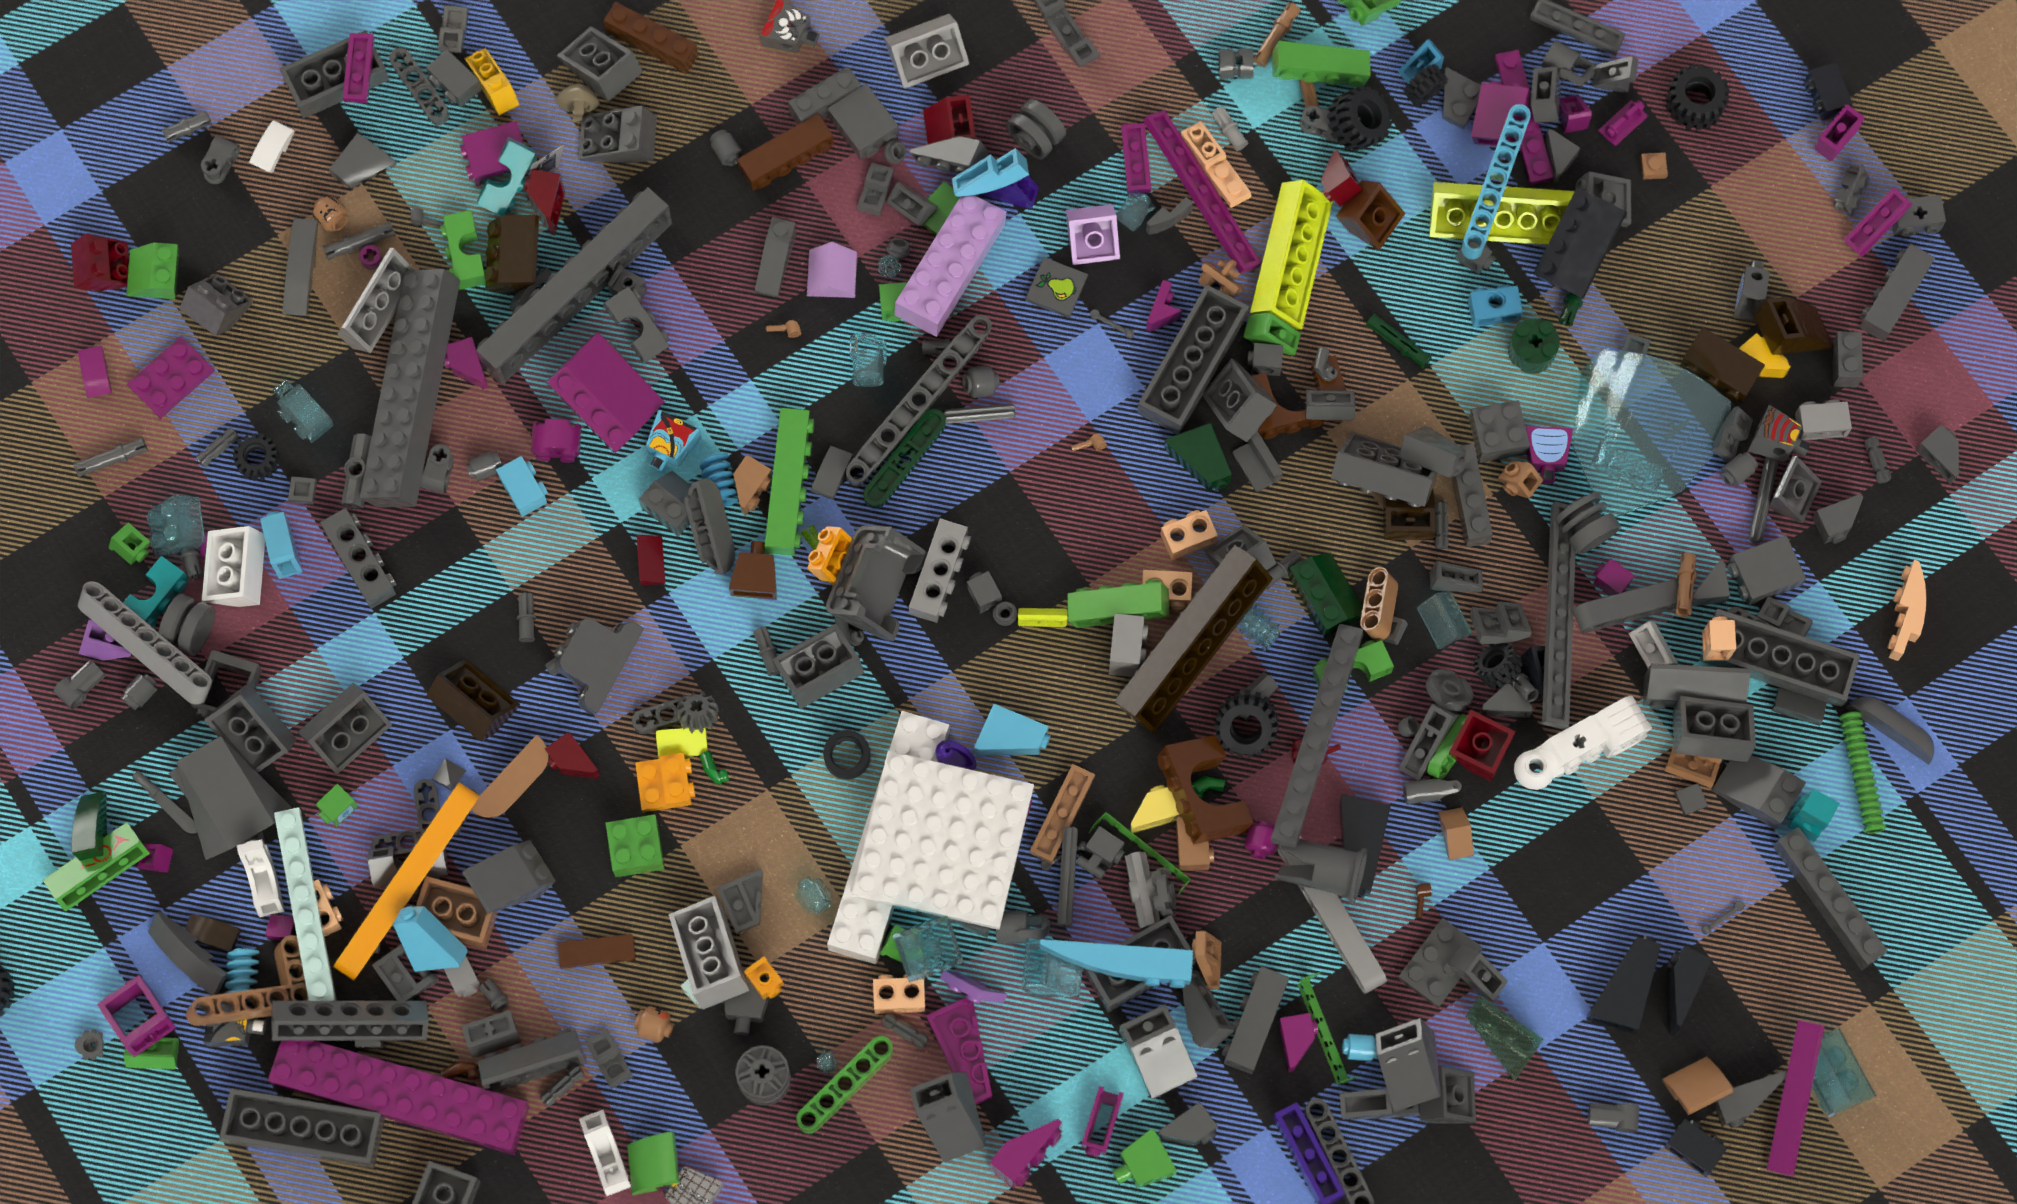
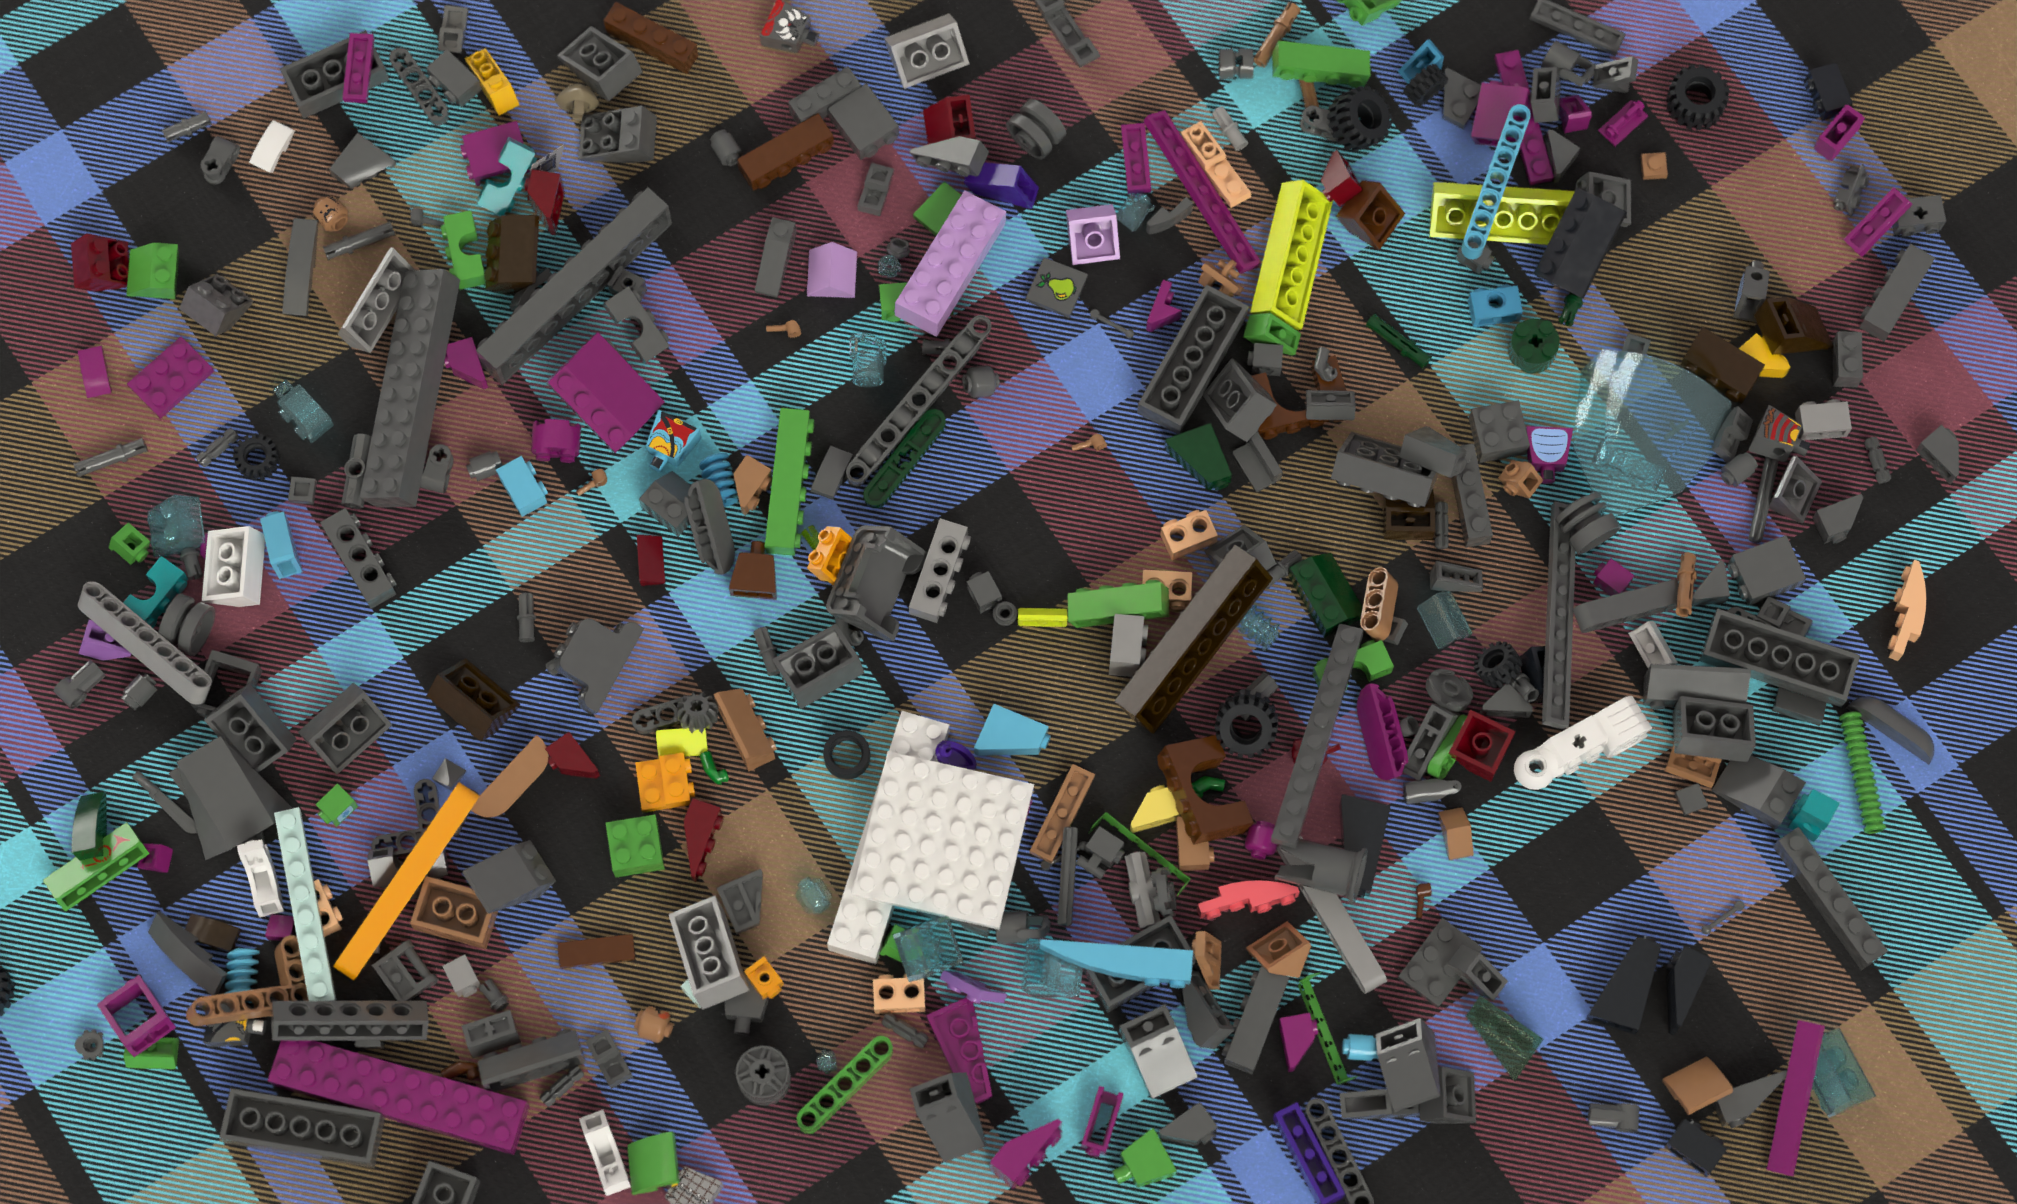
magenta bush [359,245,382,269] -> none
medium azure slope [393,906,468,972] -> none
dark grey plate [884,140,906,164] -> none
dark grey slope [886,182,938,226] -> none
dark grey axle [944,404,1016,424] -> none
medium azure slope [952,148,1029,197] -> none
dark grey slope [1470,601,1532,644] -> none
light nougat brick [1702,617,1736,661] -> none
none -> medium nougat hand [576,469,607,496]
none -> dark red slope [684,798,724,882]
none -> medium nougat slope [714,688,777,772]
none -> coral slope [1197,880,1300,920]
none -> medium nougat slope [1246,921,1311,978]
none -> magenta brick [1357,683,1408,780]

